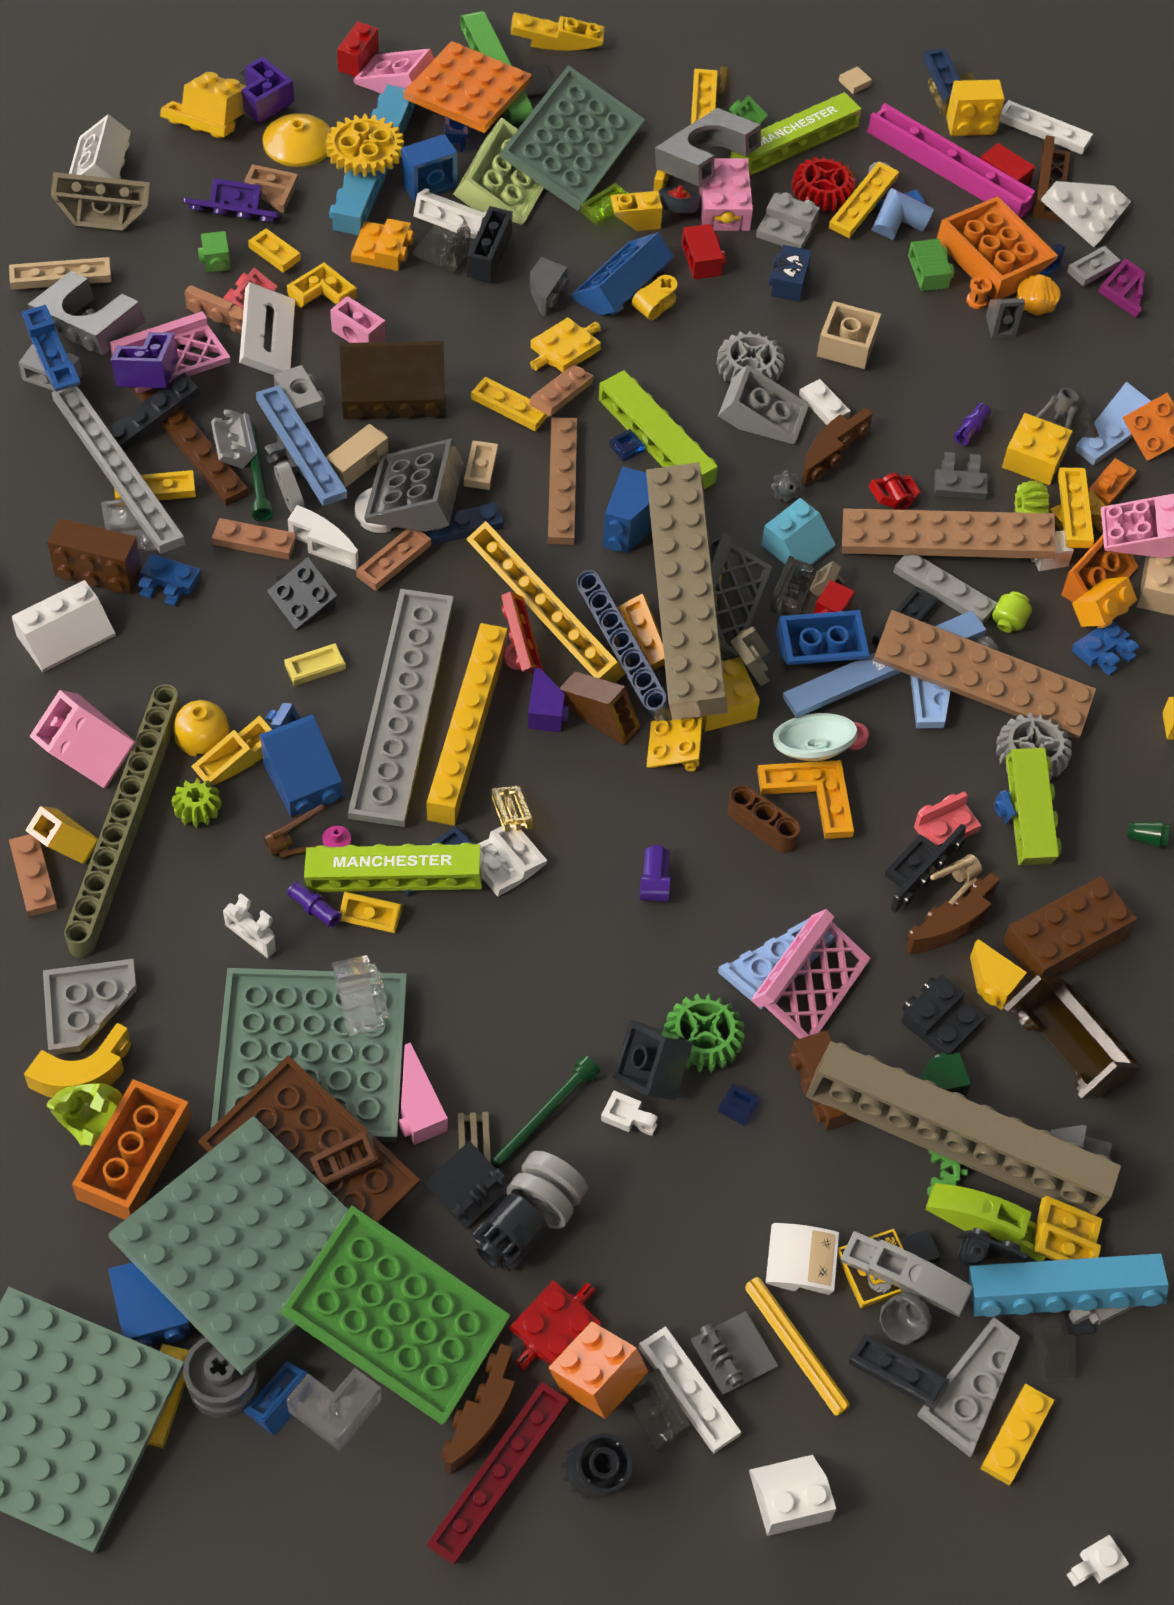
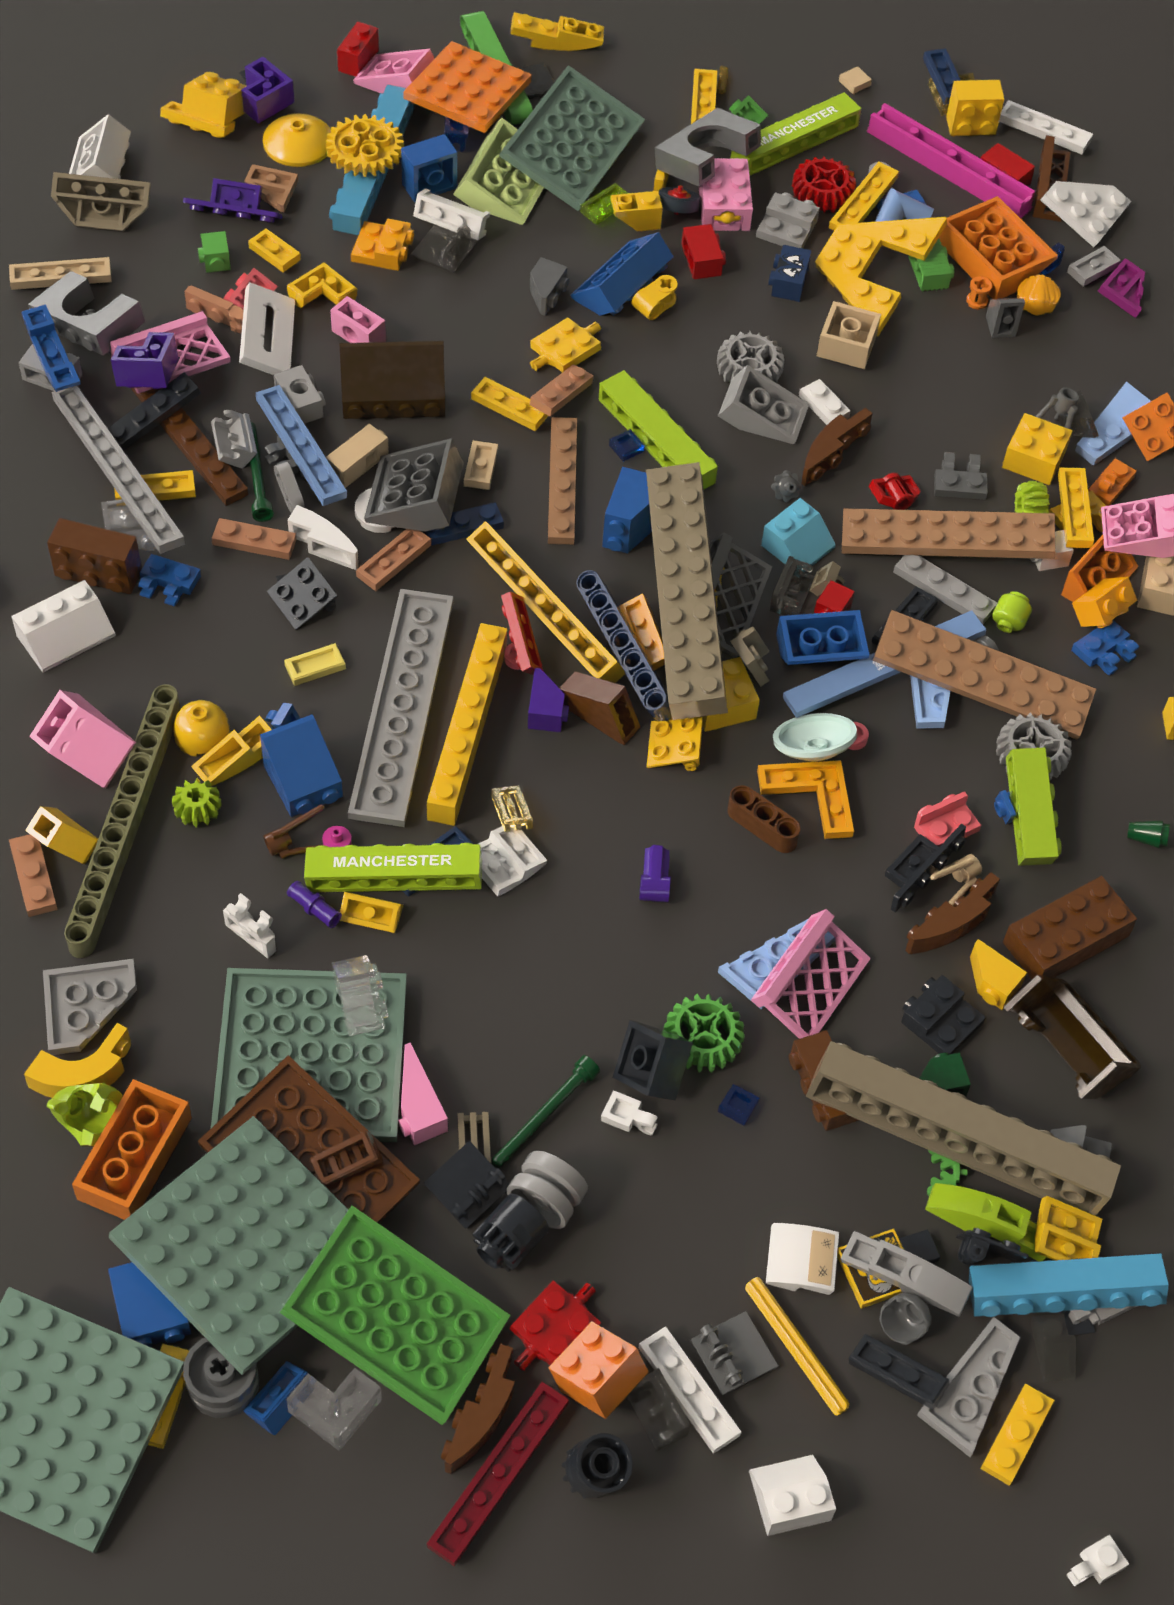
black brick [467,206,513,283] -> none
dark purple pin [954,403,991,446] -> none
none -> yellow wing [815,217,947,337]

